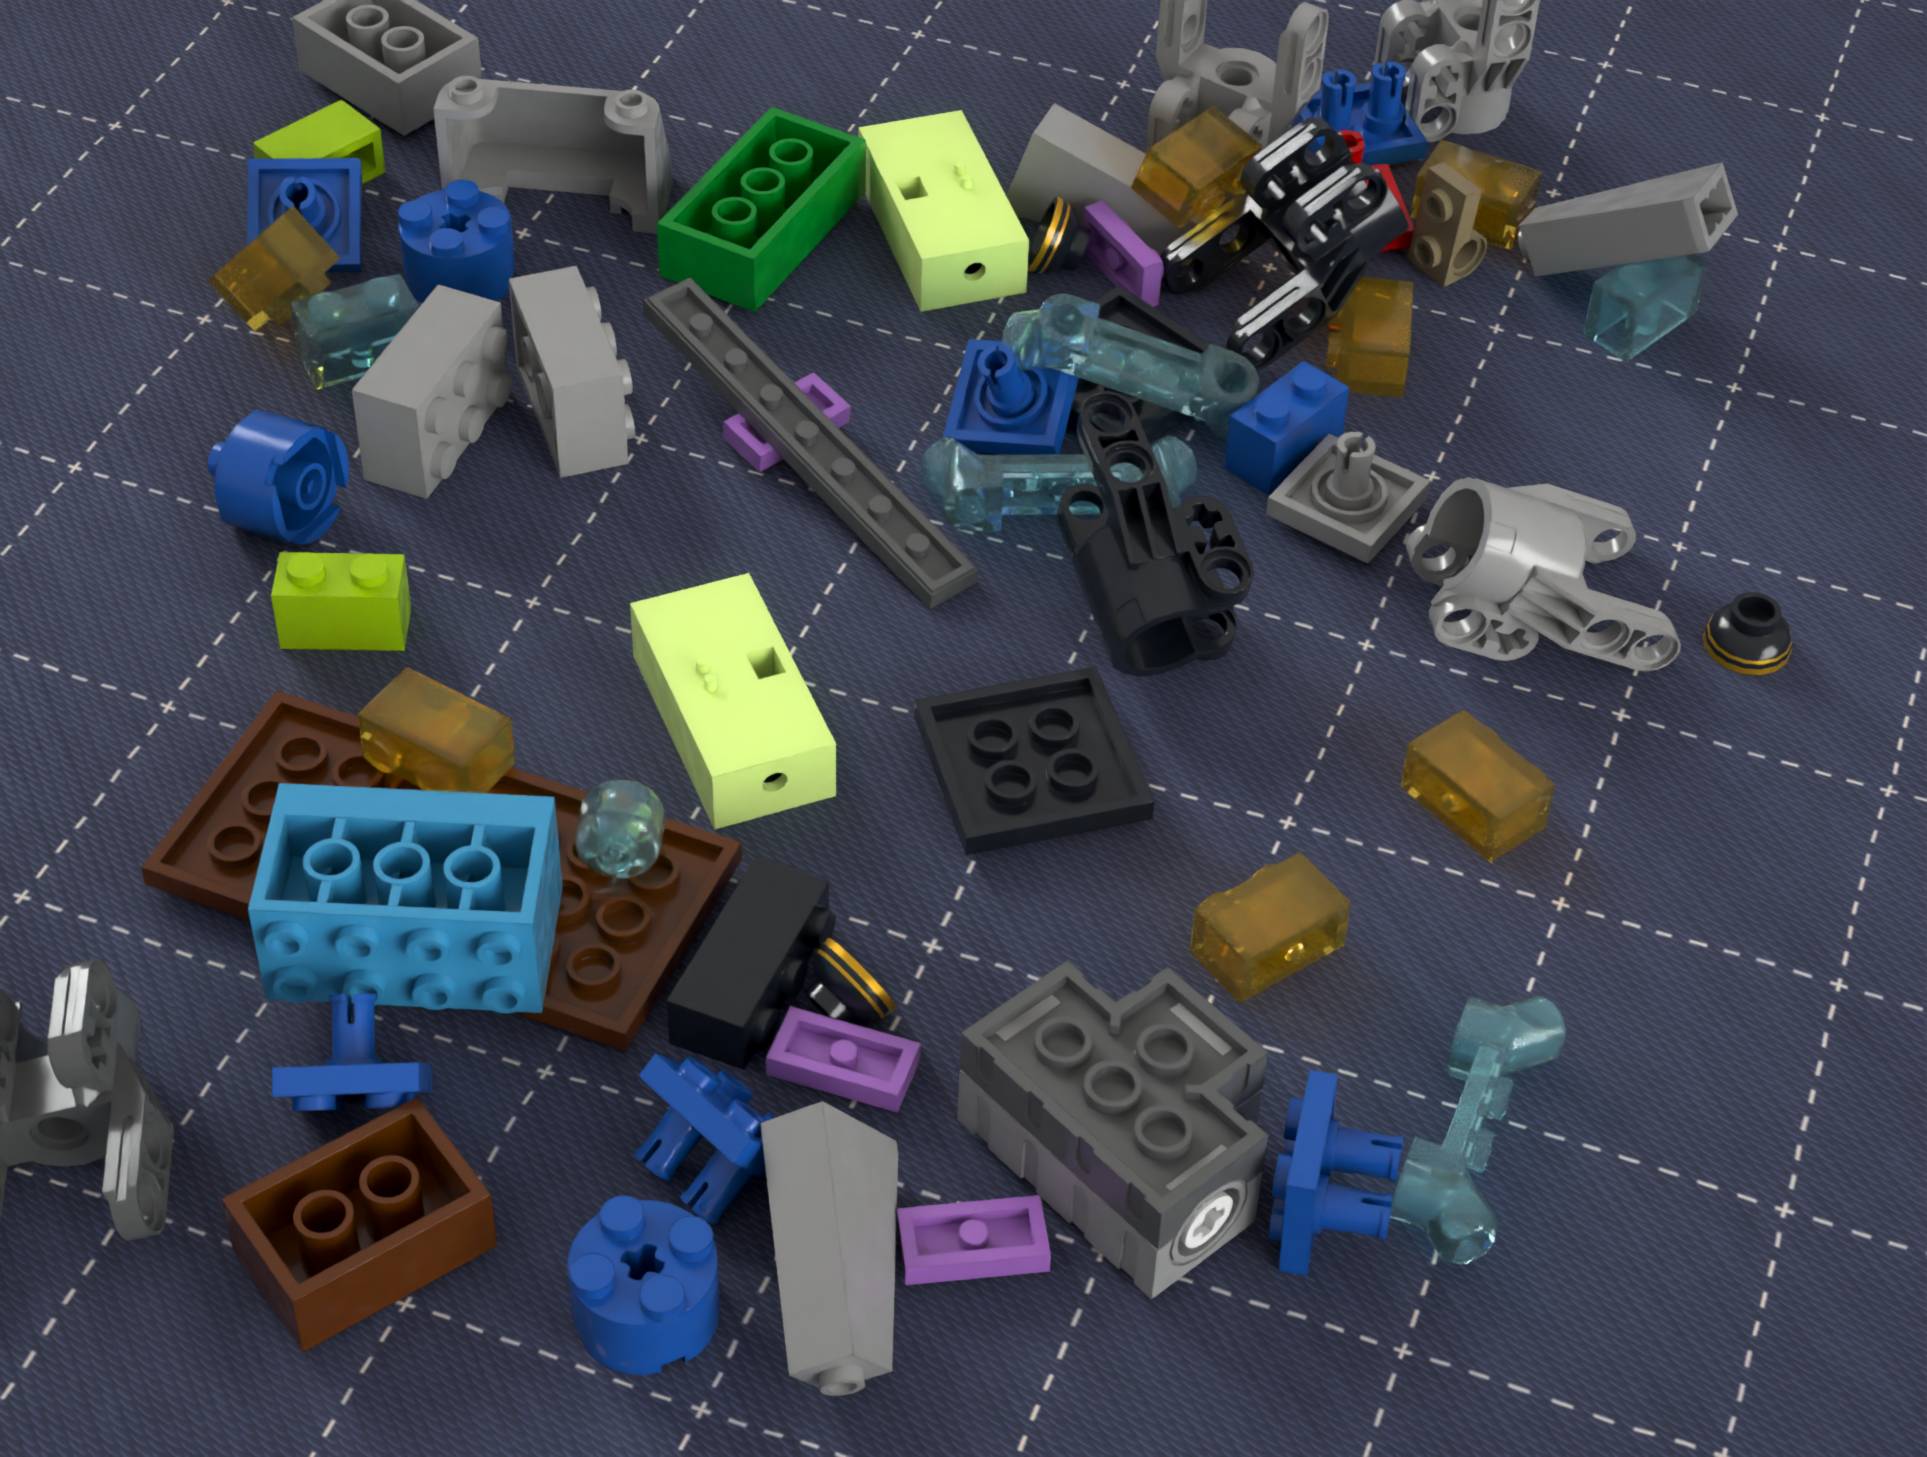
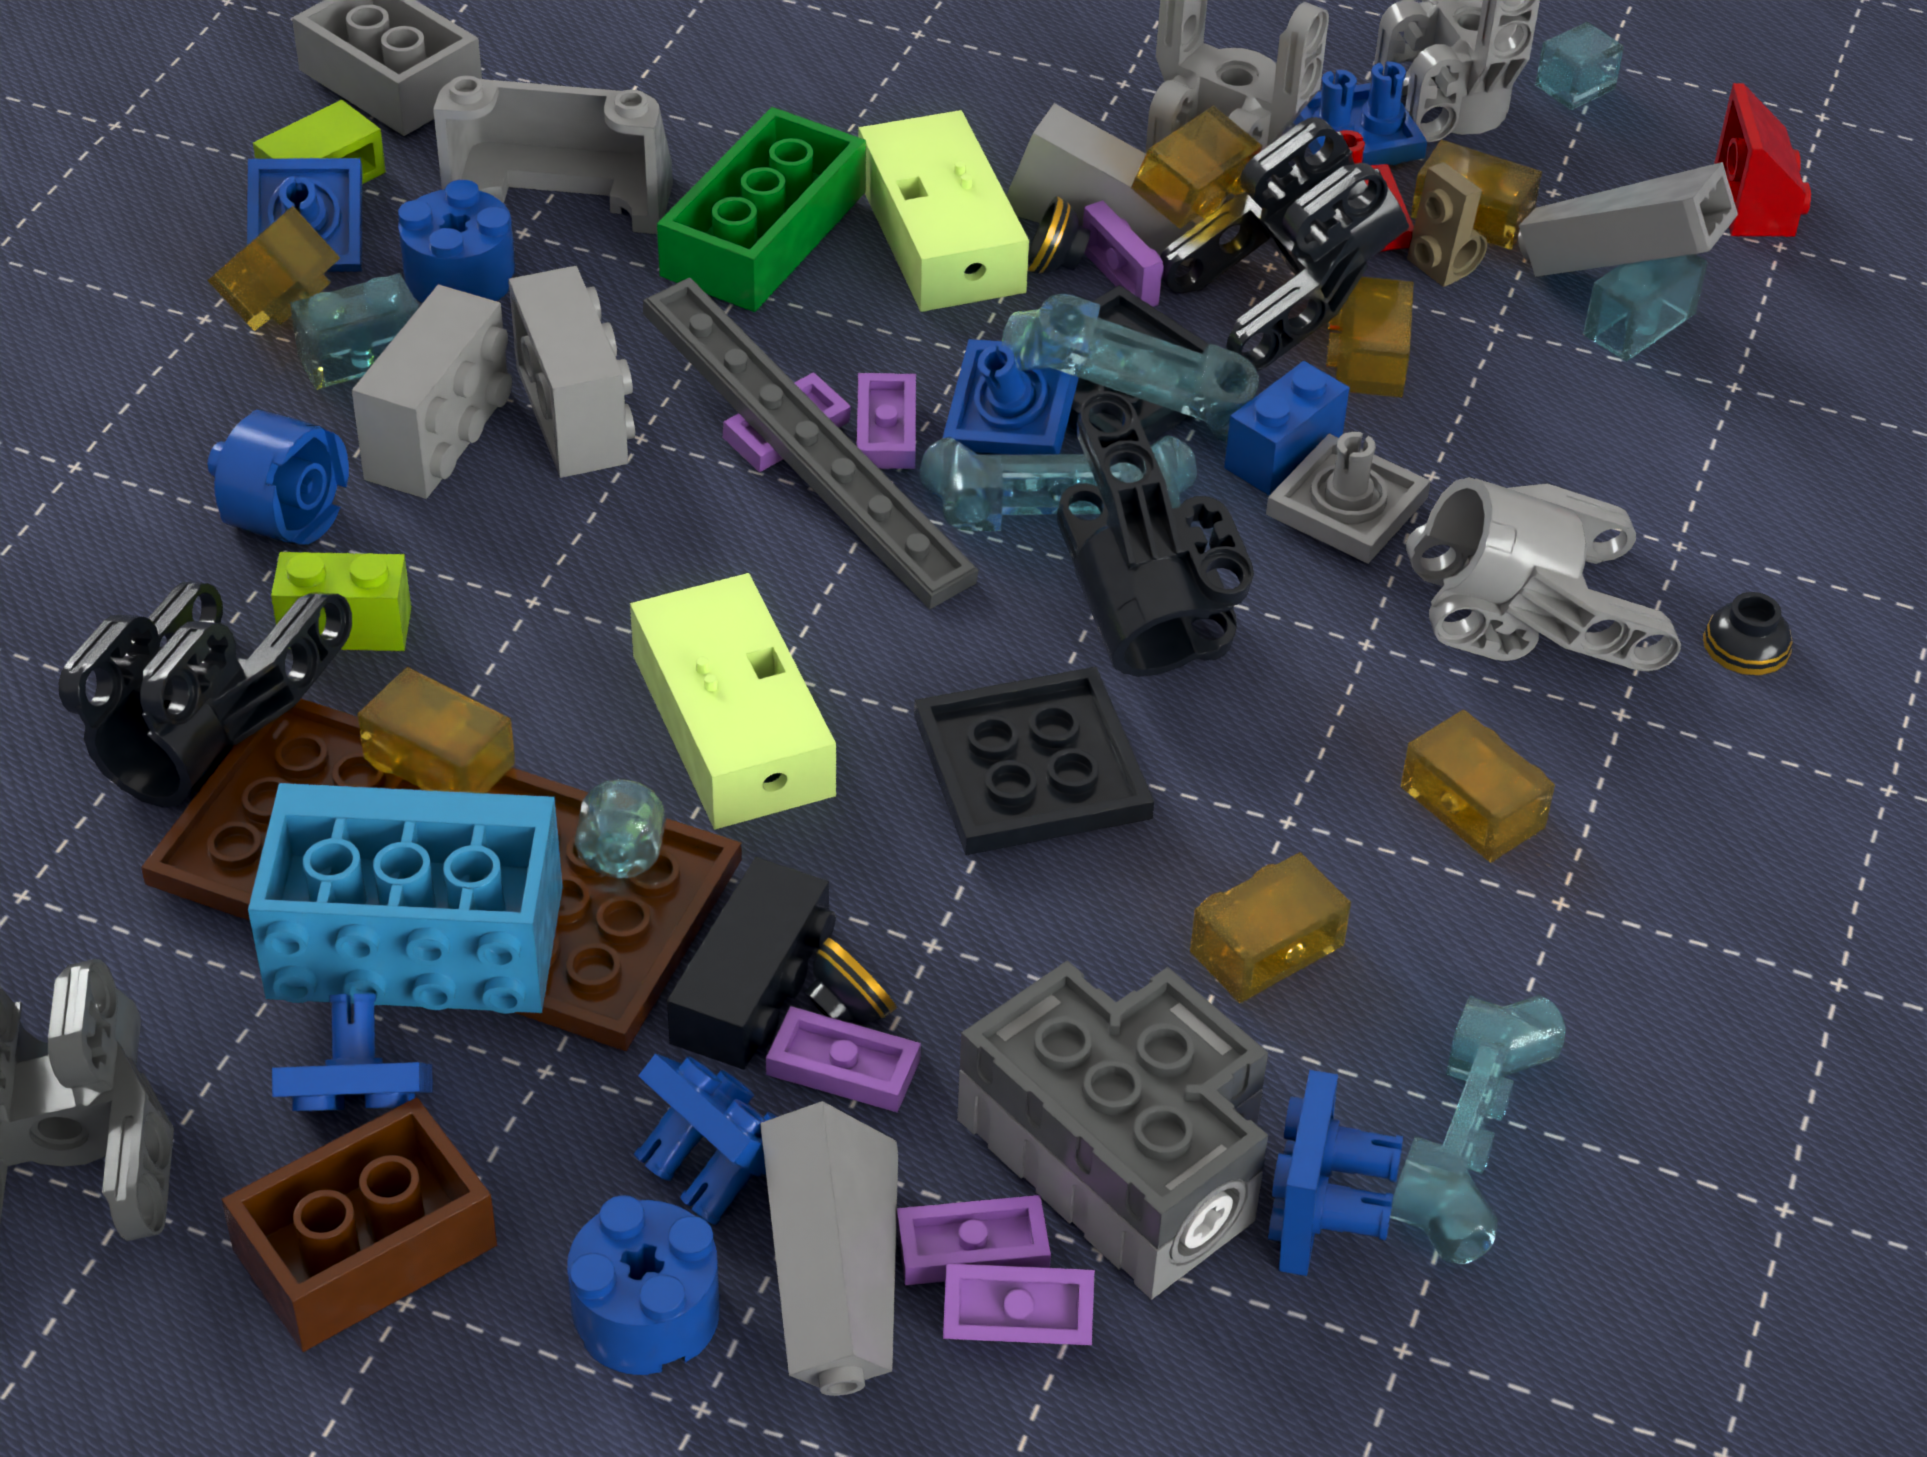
none -> black piece [58,582,352,807]
none -> medium lavender plate [857,373,916,469]
none -> medium lavender plate [943,1263,1095,1345]
none -> clear light blue brick [1535,21,1624,110]
none -> red slope [1714,83,1811,237]

